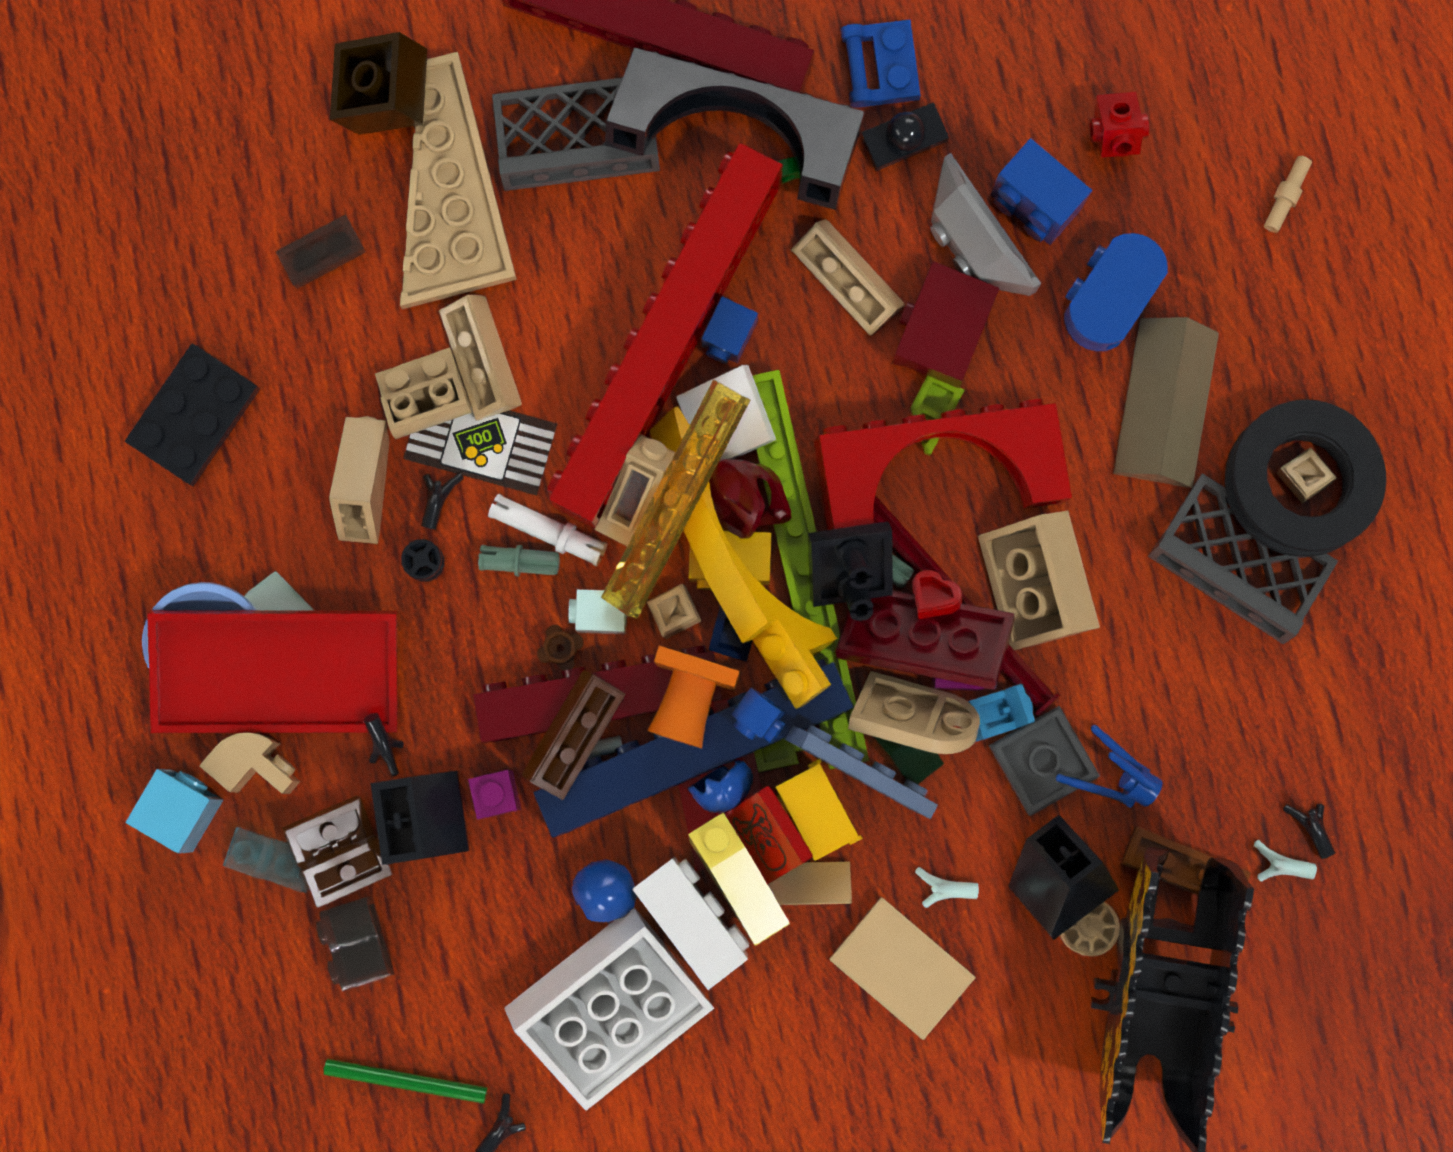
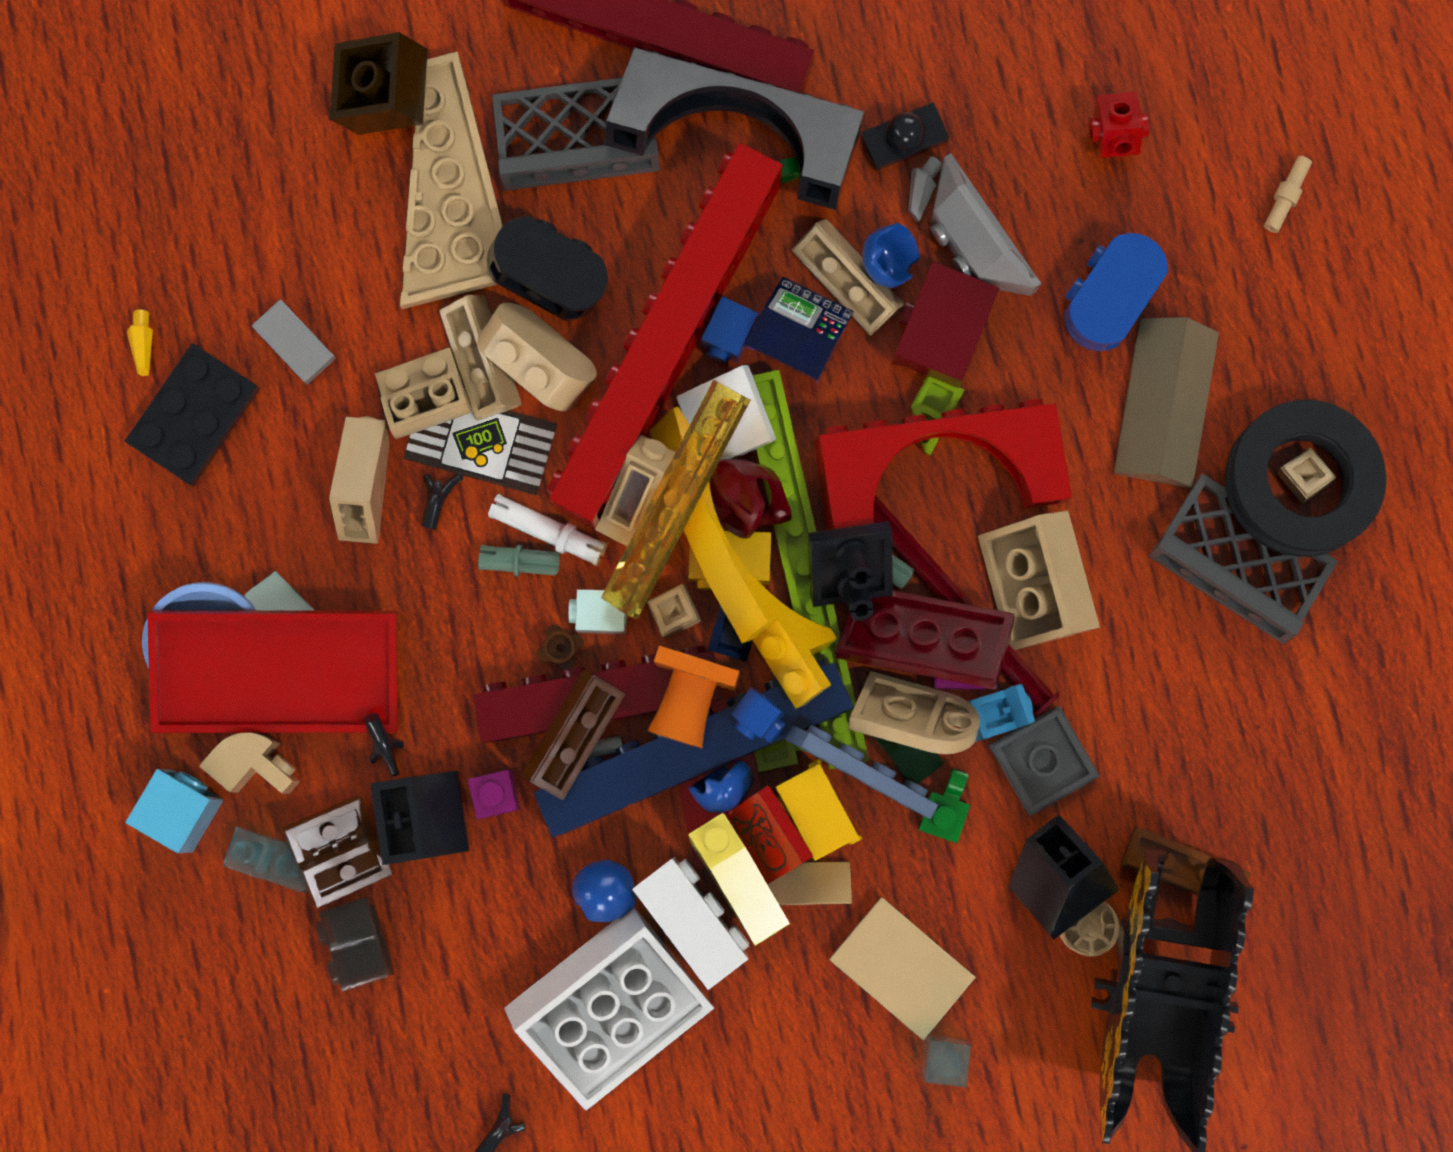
clear smoke plate [275,214,366,289] -> none
green bar [324,1059,488,1104] -> none
black wheel [401,539,445,582] -> none
blue plate [840,19,921,108] -> none
red tile [912,570,962,620] -> none
light aqua bar [915,867,979,908] -> none
blue brick [990,138,1092,245] -> none
blue plant [1056,725,1163,808] -> none
light aqua bar [1254,840,1317,882] -> none
black bar [1283,804,1336,859] -> none
none -> yellow bar [127,310,153,376]
none -> light grey tile [252,299,336,385]
none -> tan brick [477,303,597,411]
none -> black brick [487,217,608,321]
none -> clear blue slope [746,277,854,383]
none -> blue hair [862,222,920,289]
none -> light grey bar [908,156,942,222]
none -> green plate [918,768,970,843]
none -> clear light blue brick [921,1035,971,1087]

